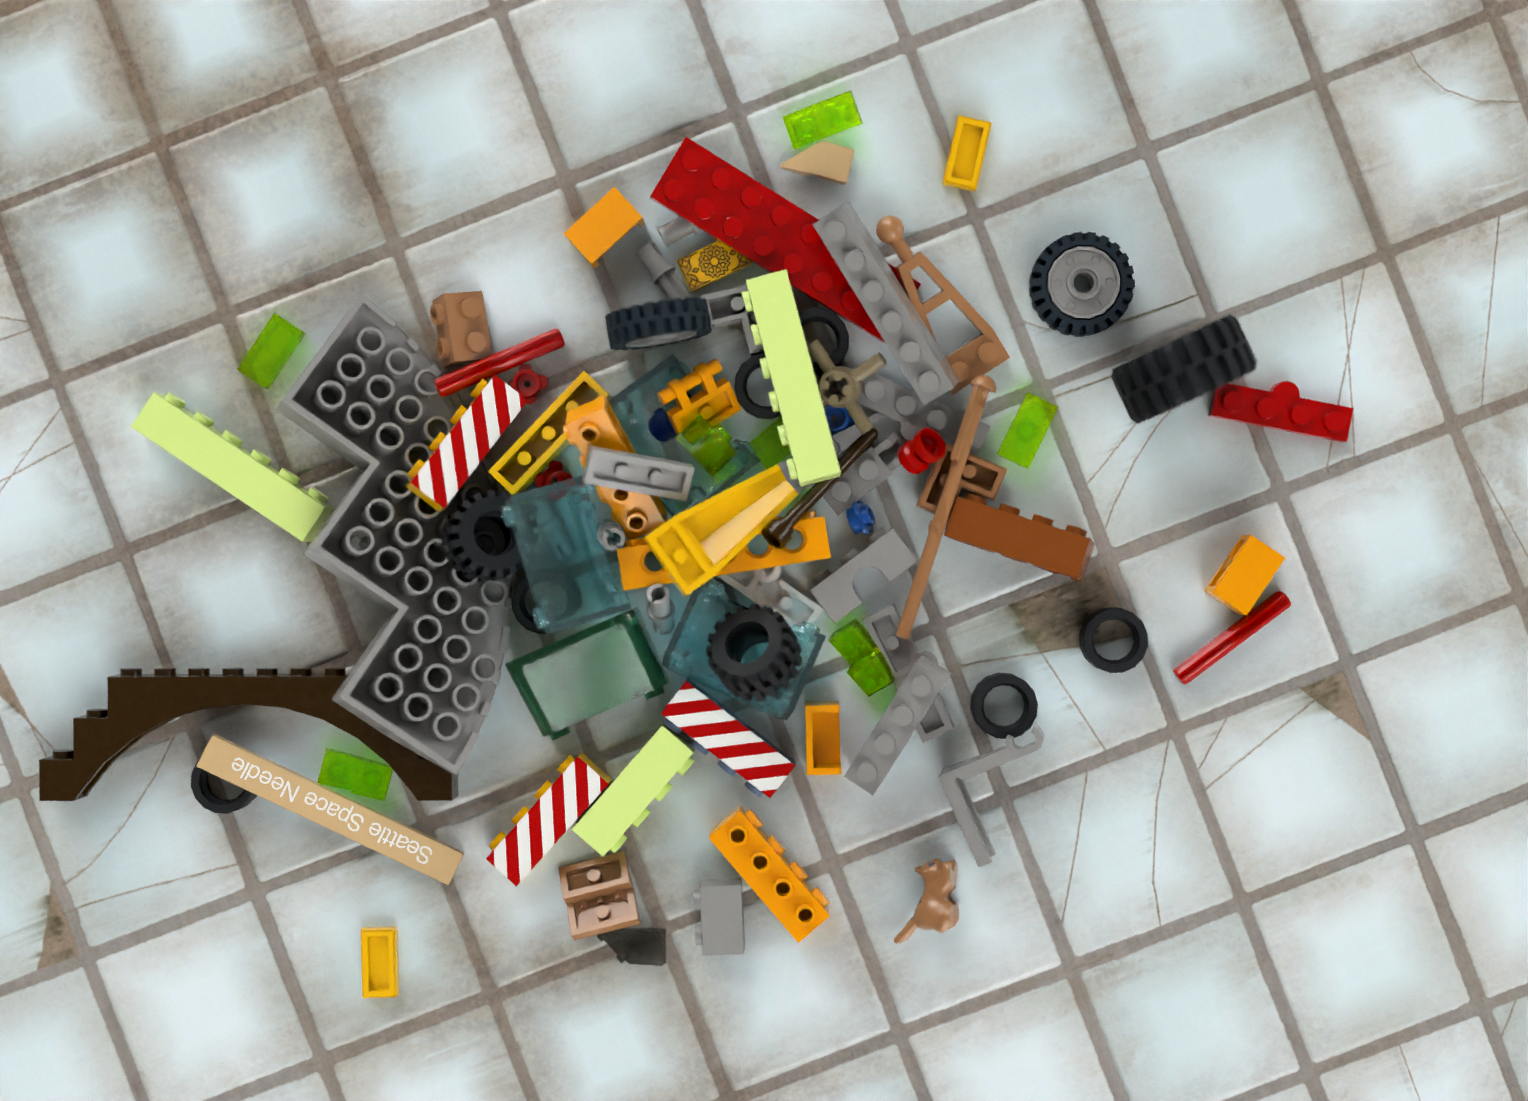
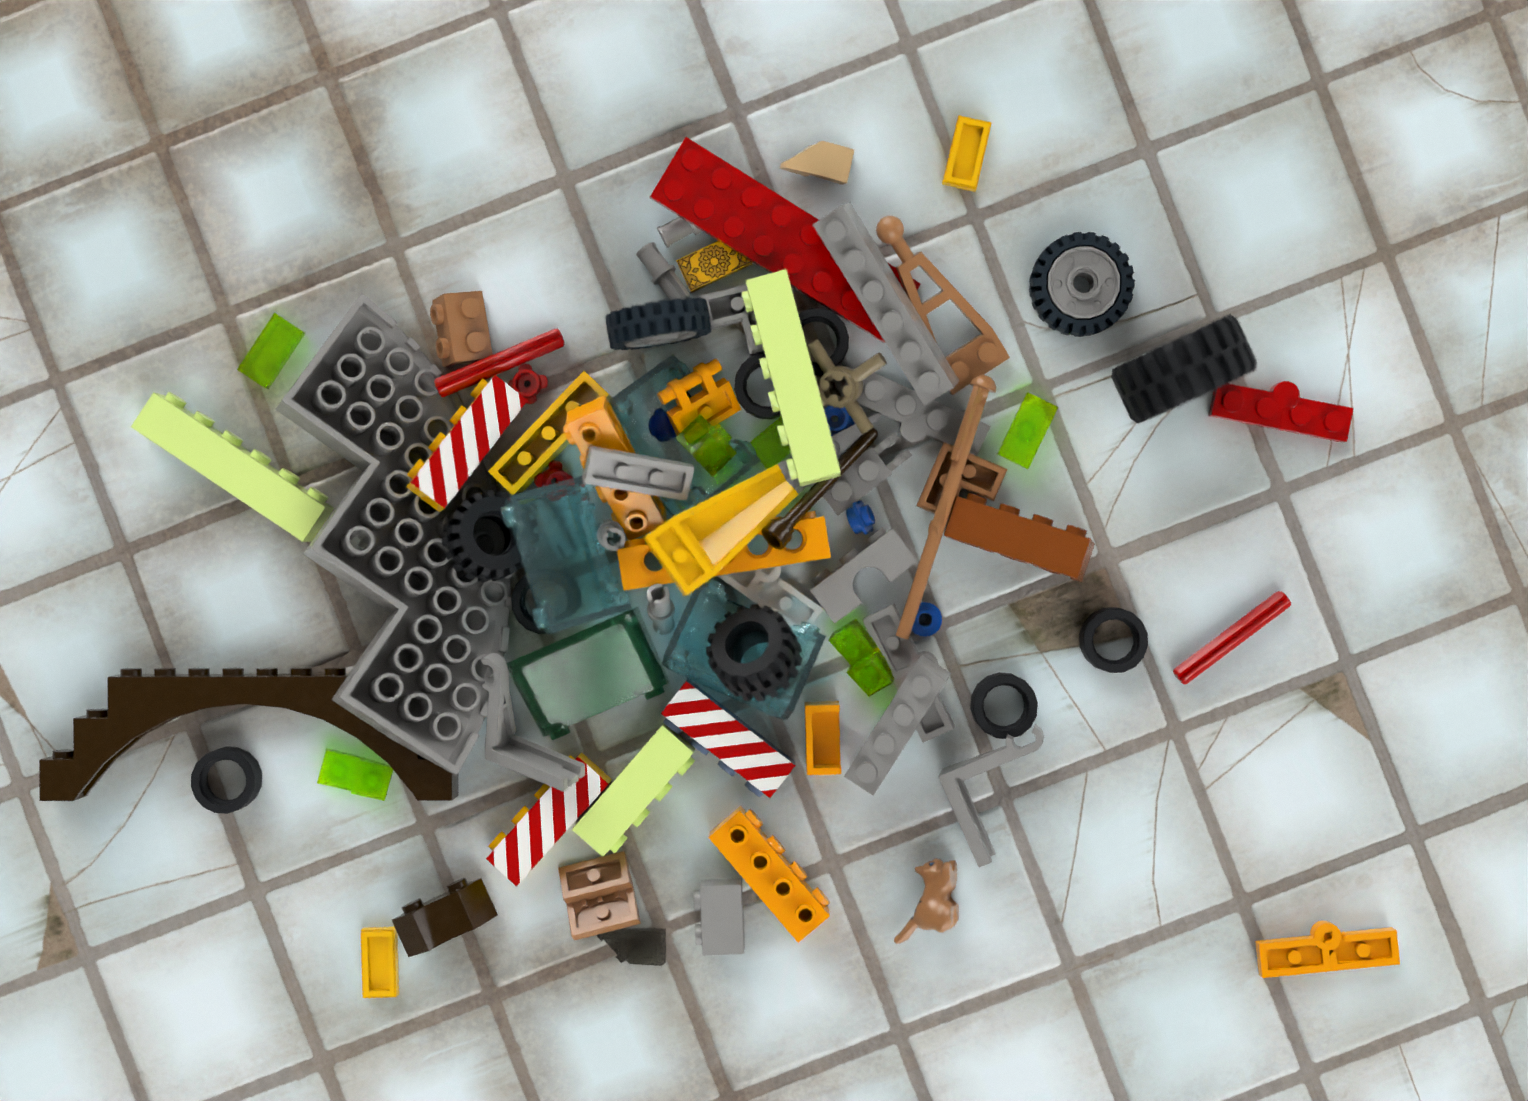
tan tile [196,734,464,885] -> none
light orange panel [563,187,645,269] -> none
clear neon green slope [782,91,863,150] -> none
red wheel [898,428,946,474] -> none
light orange panel [1204,535,1285,616] -> none
none -> dark brown brick [392,878,498,957]
none -> light grey hinge [481,653,585,792]
none -> blue plate [912,602,942,637]
none -> light orange hinge [1255,920,1400,978]

